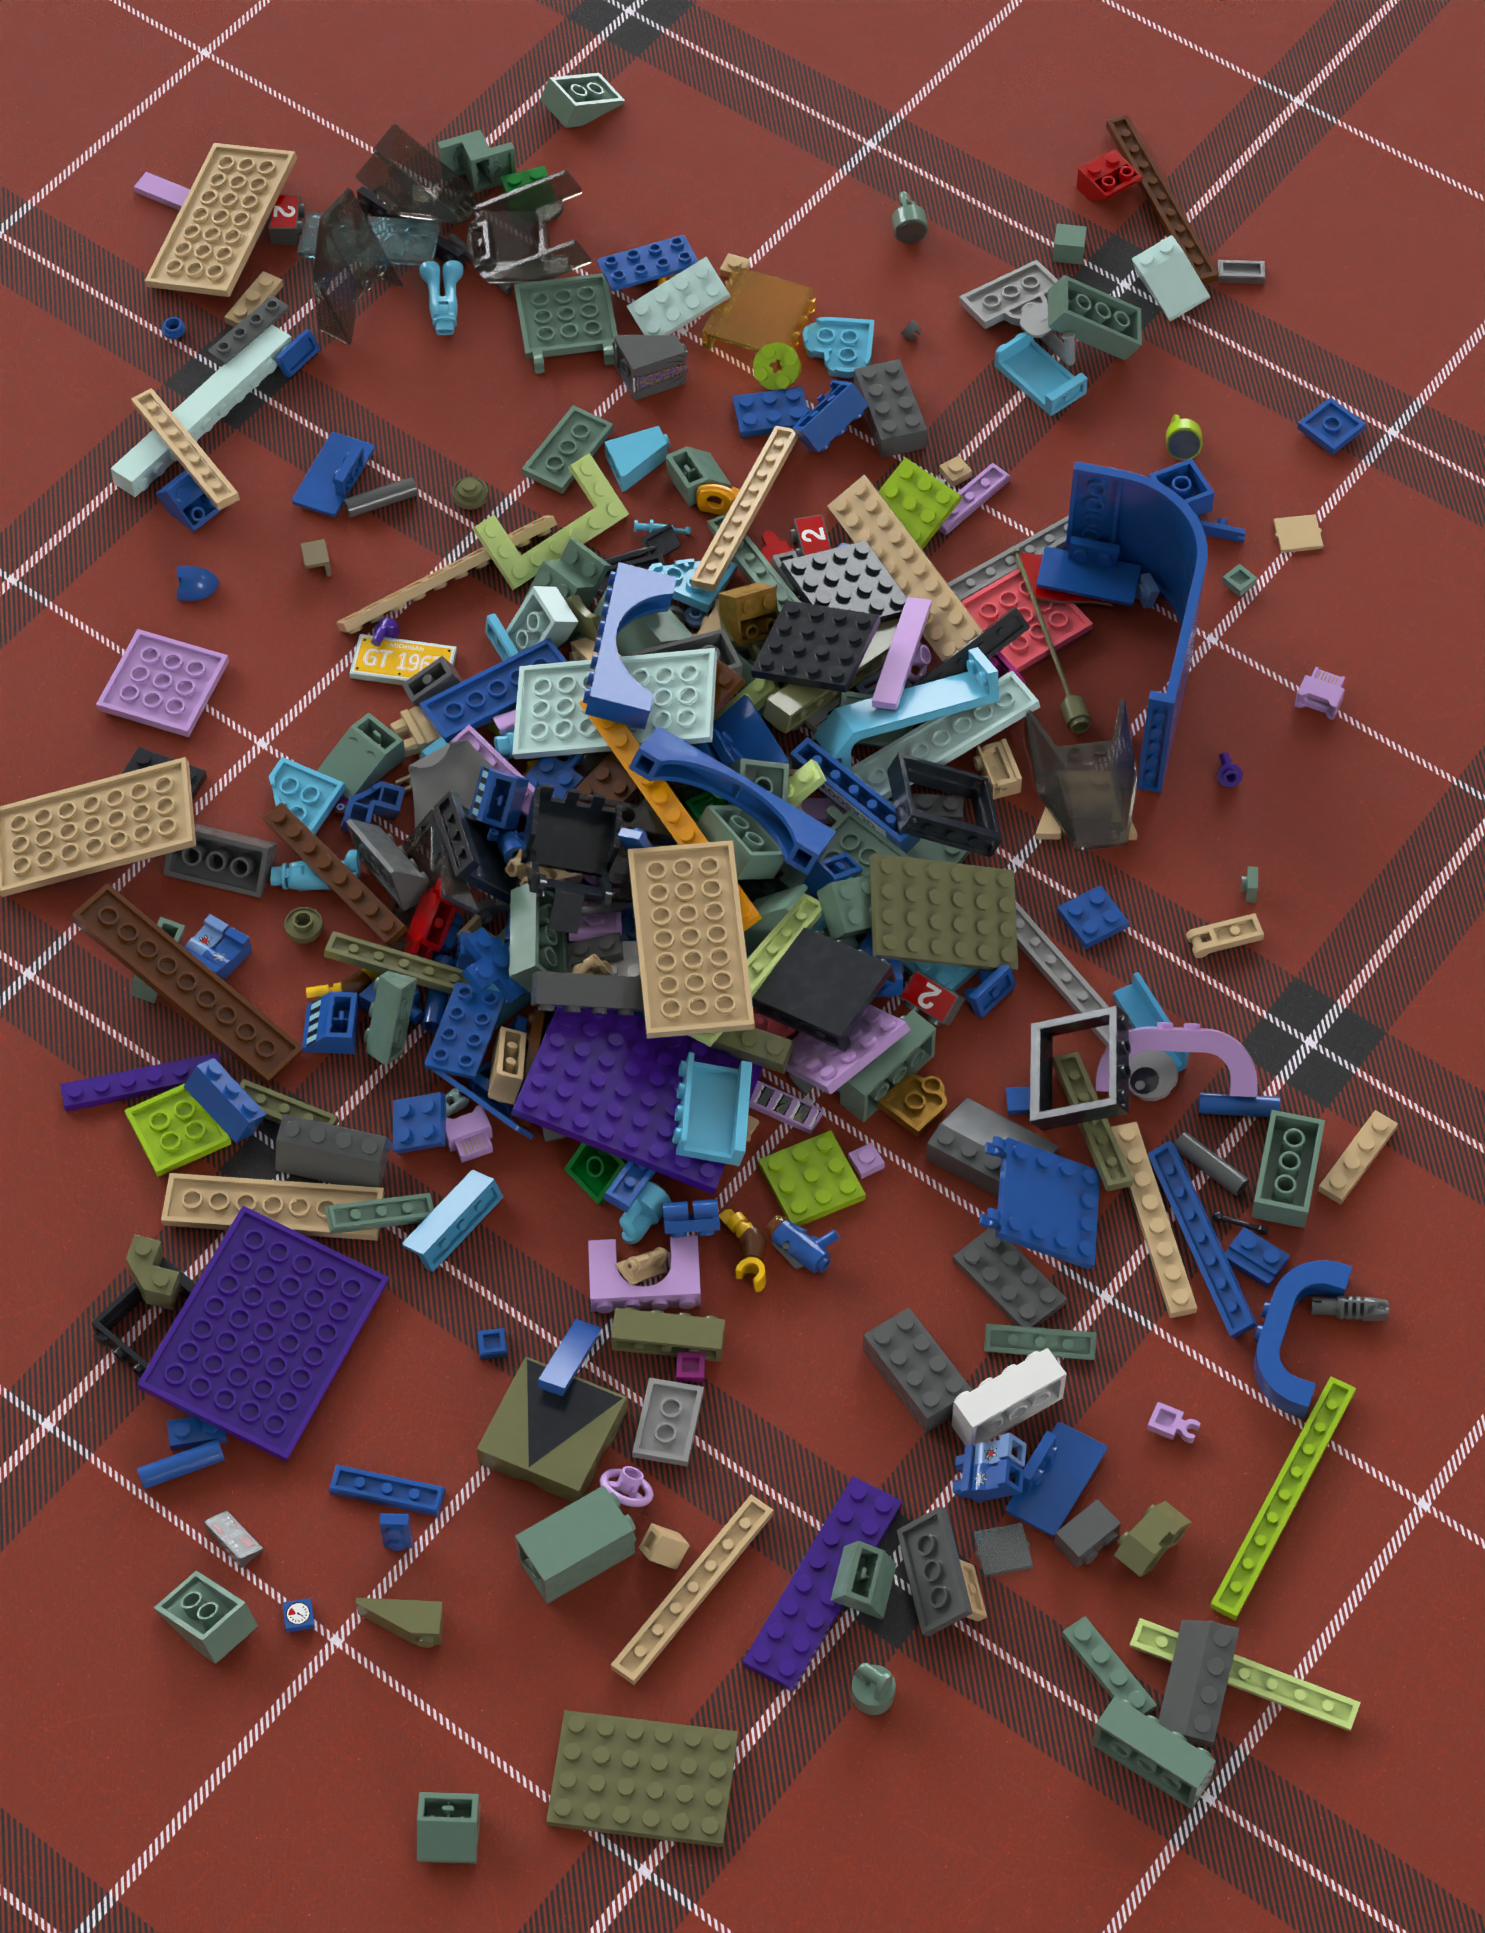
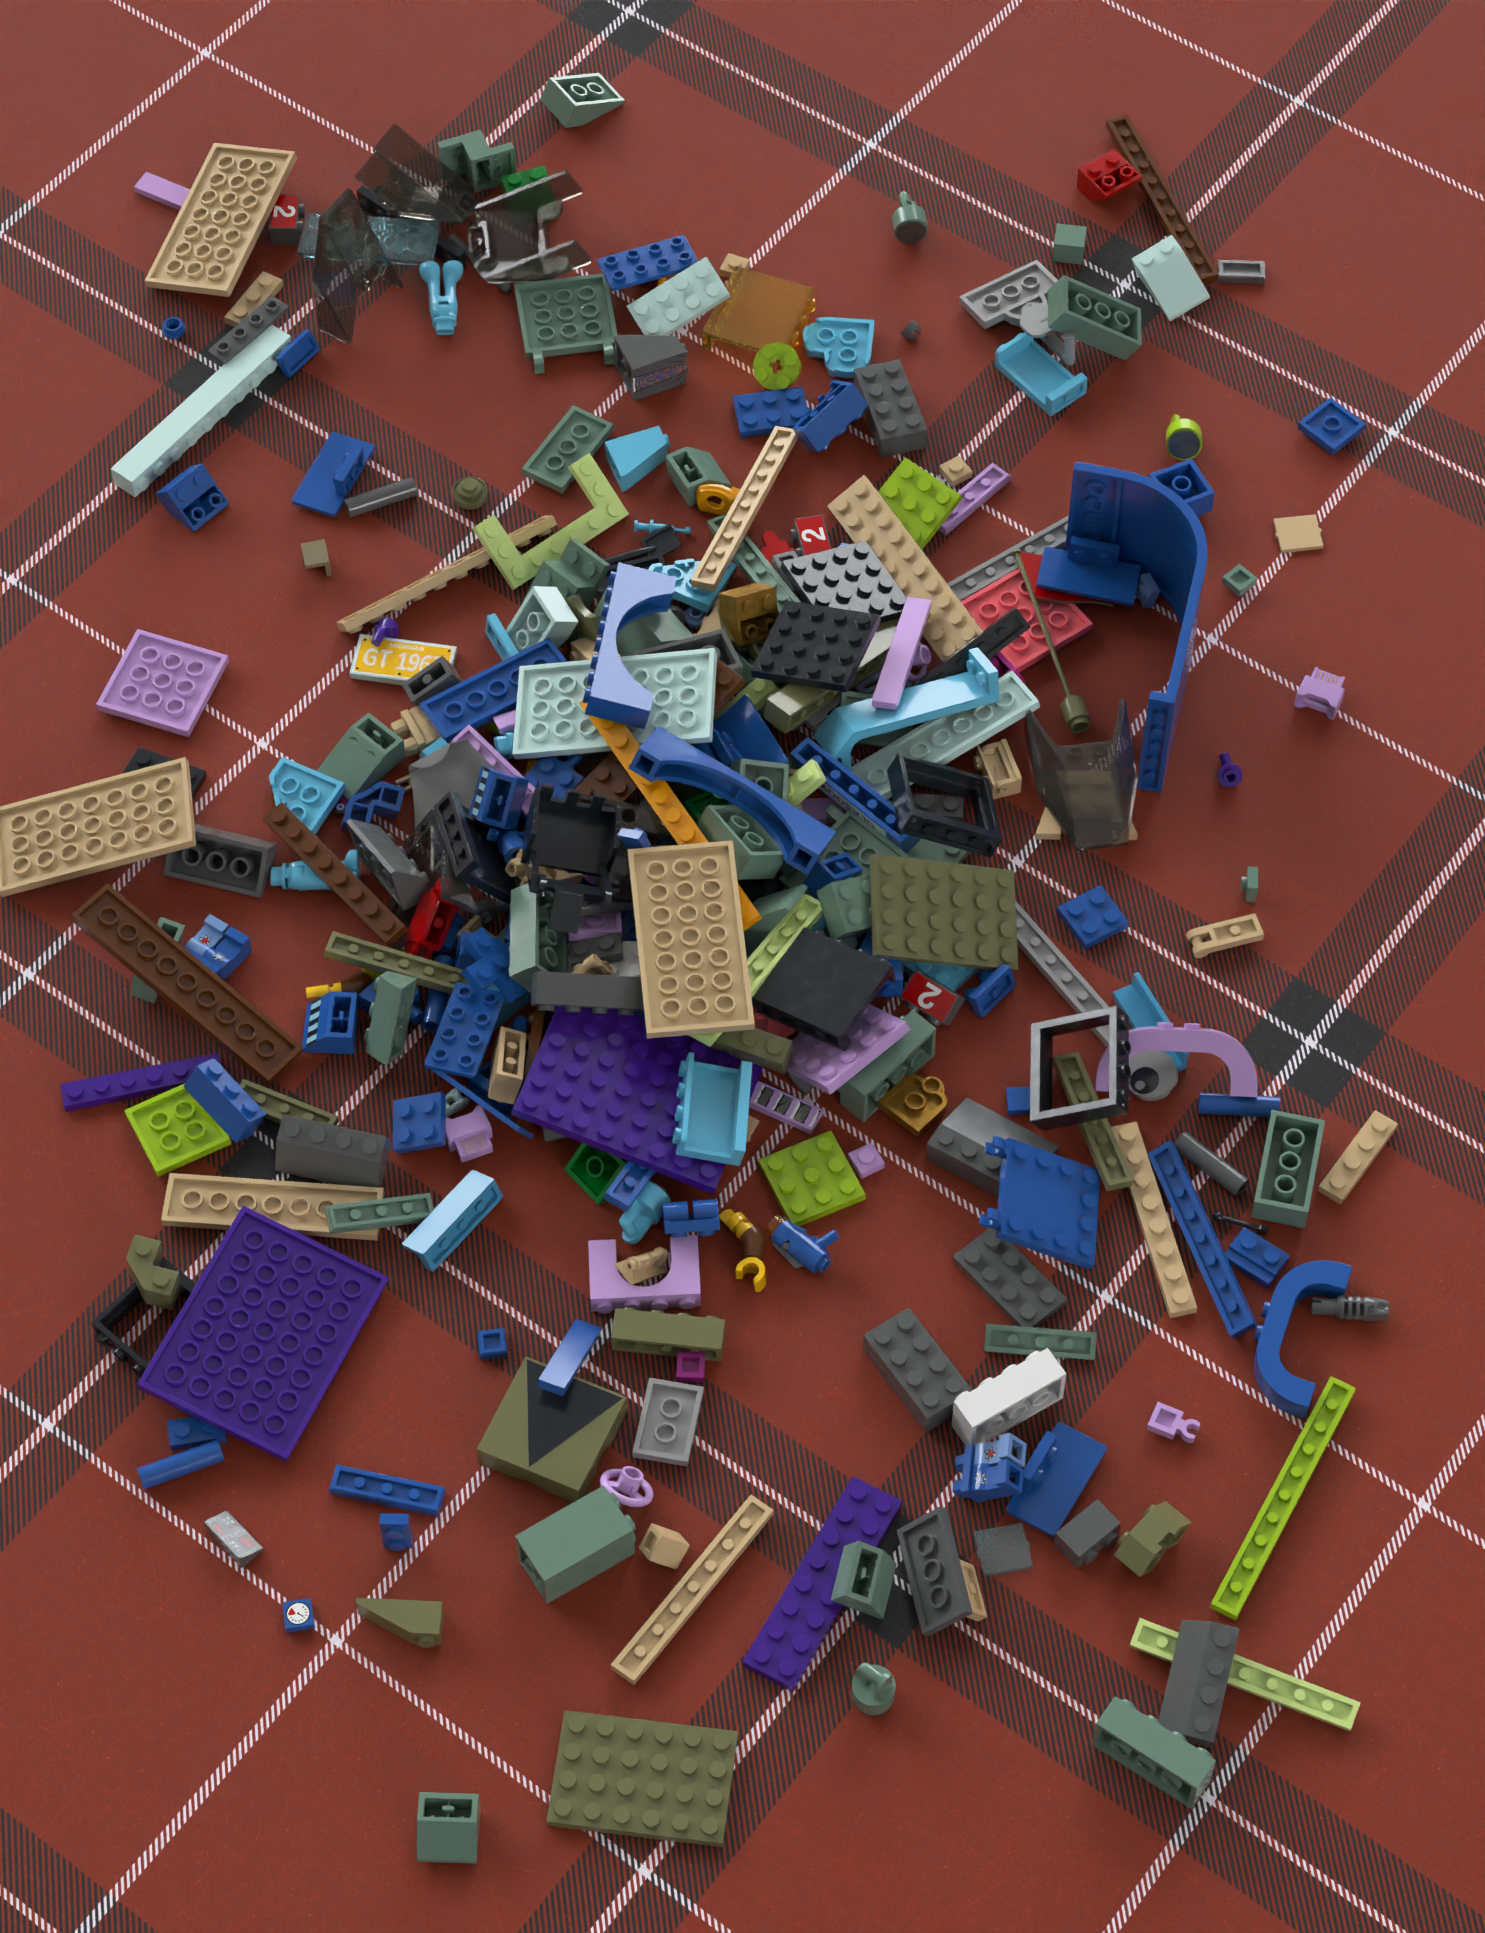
tan plate [131,388,240,510] -> none
sand green slope [154,1570,258,1664] -> none
blue brick [177,566,219,601] -> none
olive plate [284,907,323,944] -> none
sand green plate [1062,1616,1157,1716] -> none
blue piece [1196,514,1246,542] -> none

